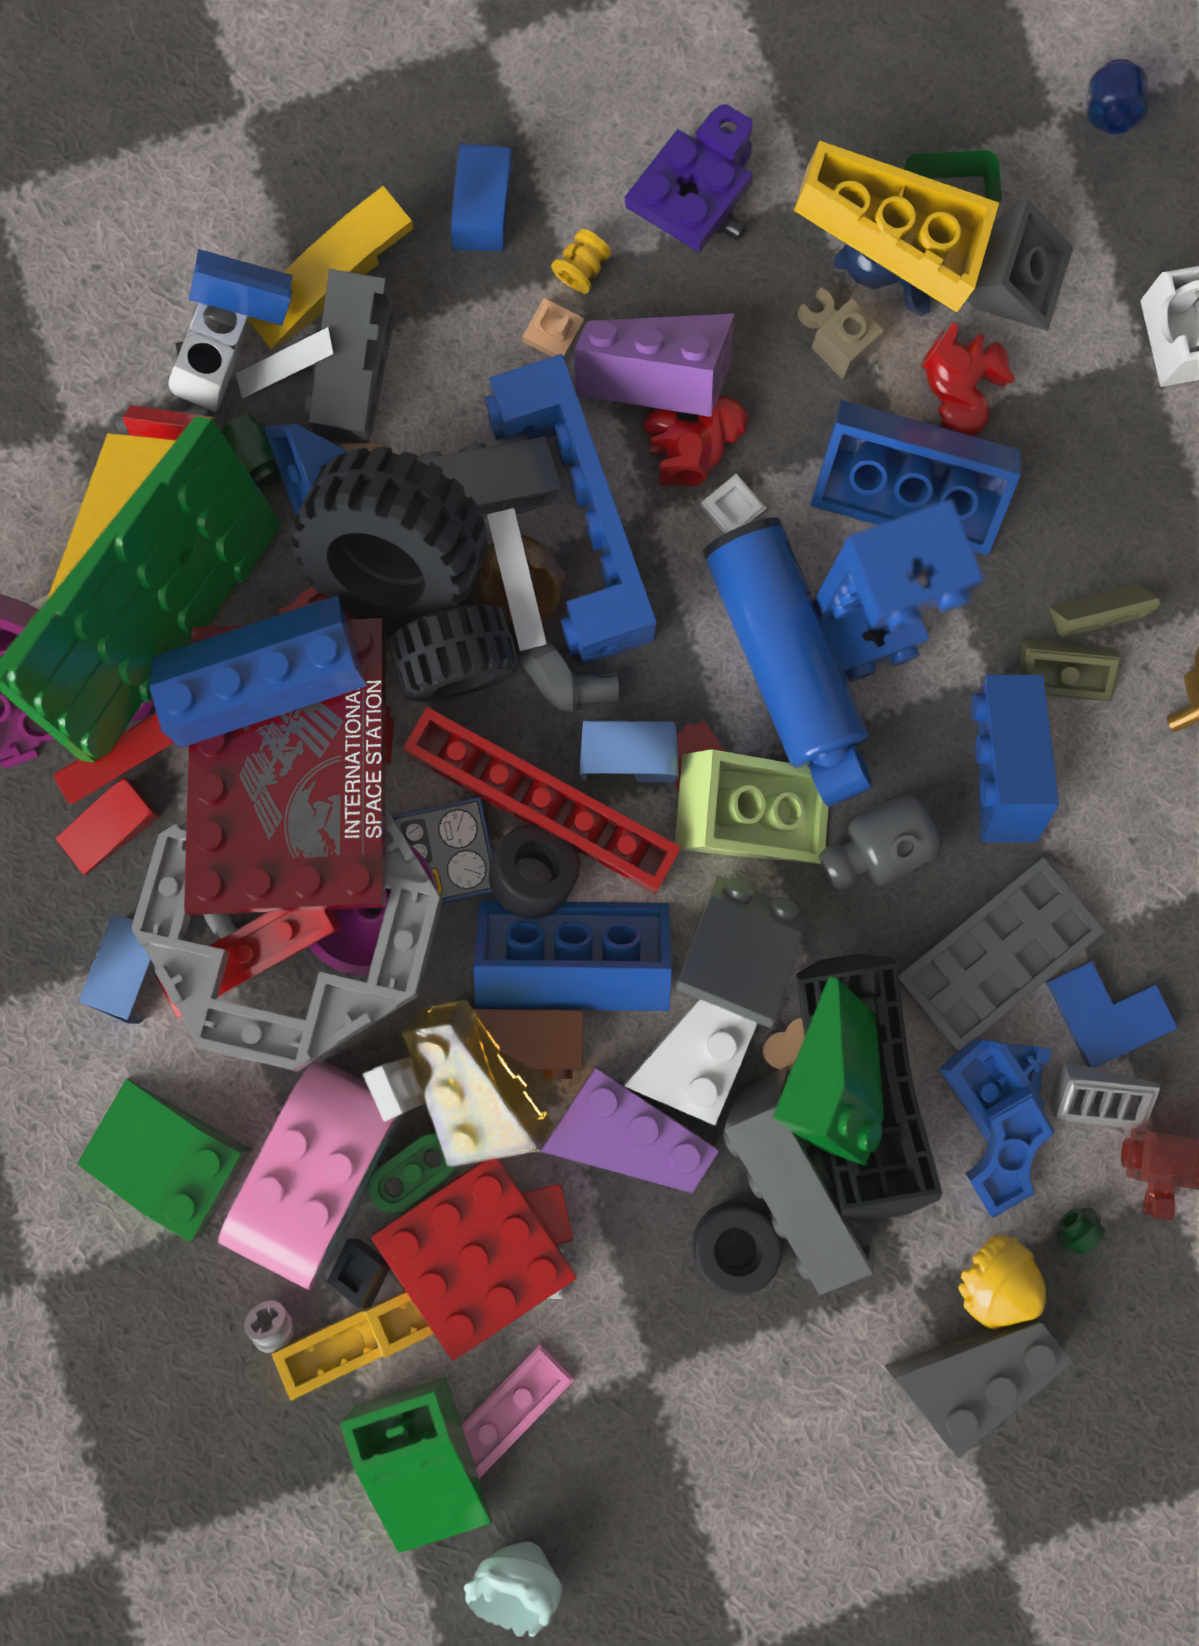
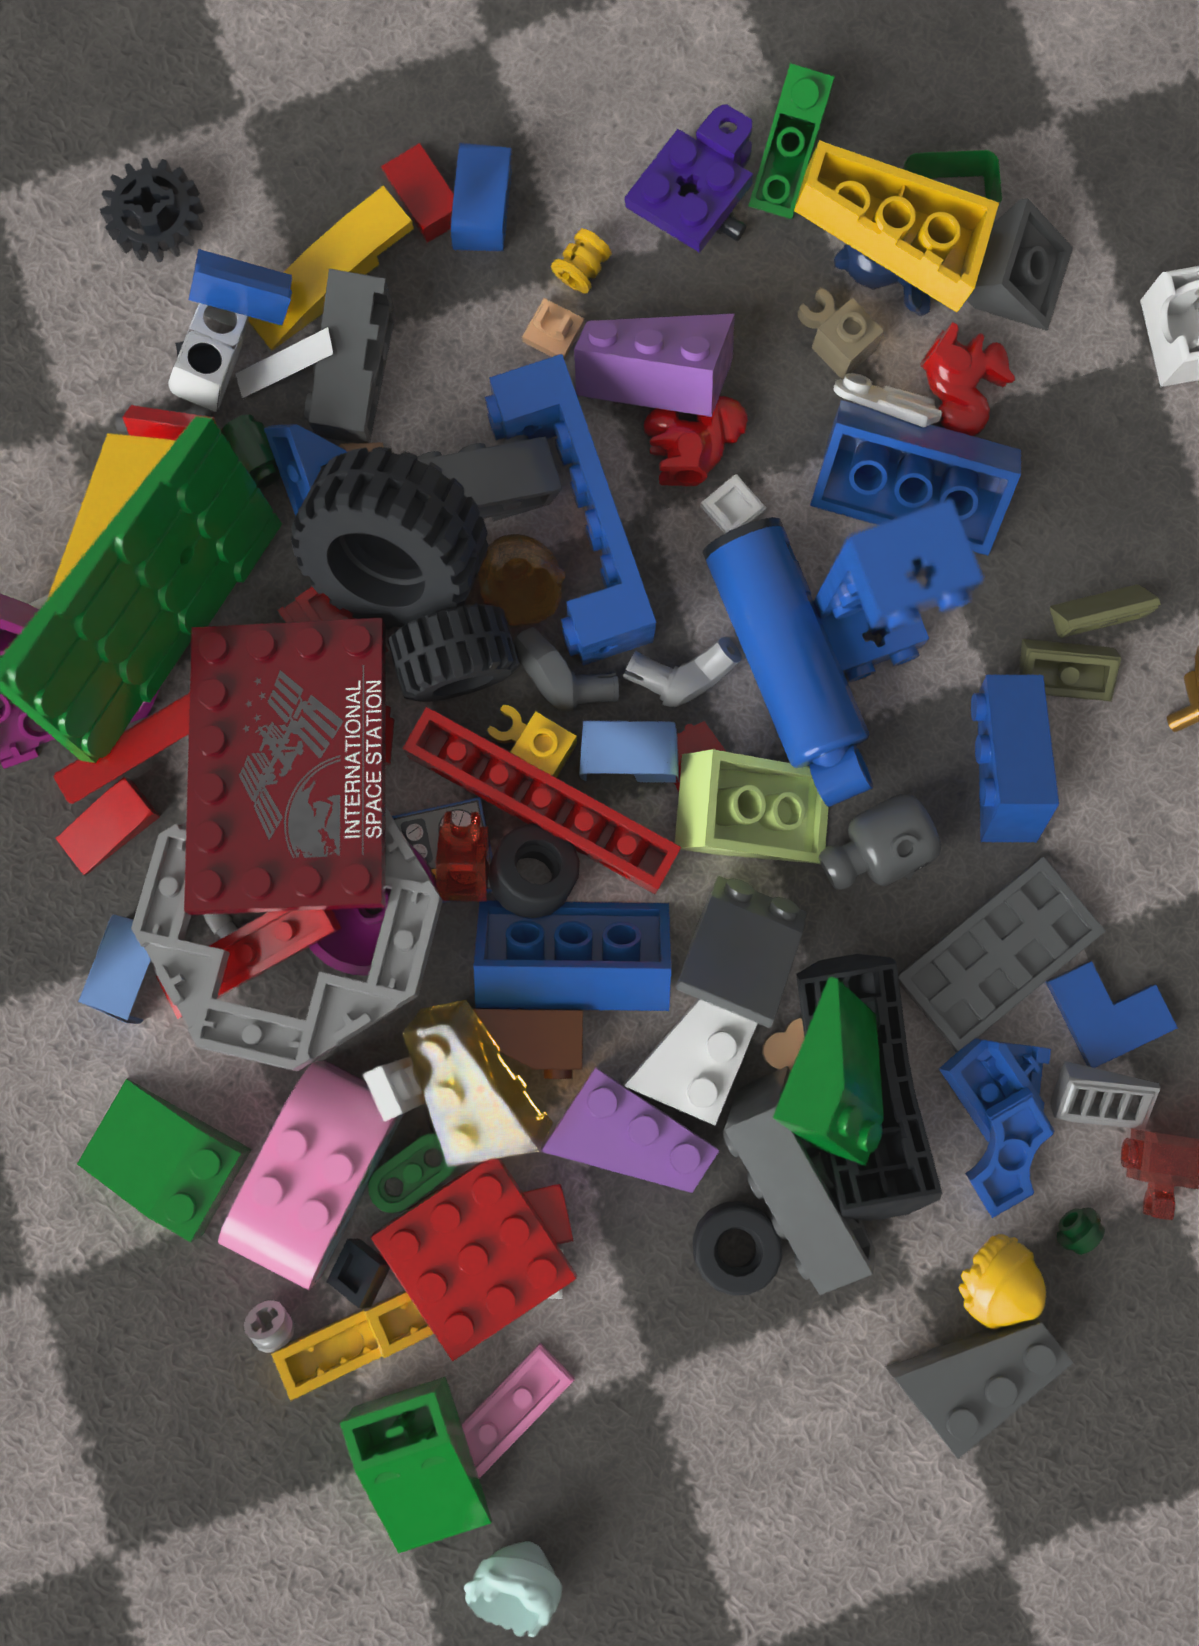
blue slope [149,595,367,748] -> none
white sticker [487,508,547,651] -> none
clear blue head [1087,59,1149,135] -> none
none -> black gear [100,158,205,262]
none -> red slope [381,143,454,242]
none -> clear red brick [435,811,490,901]
none -> yellow brick [487,705,577,778]
none -> light grey arm [623,637,742,707]
none -> green slope [748,63,835,219]
none -> white piece [833,373,942,427]

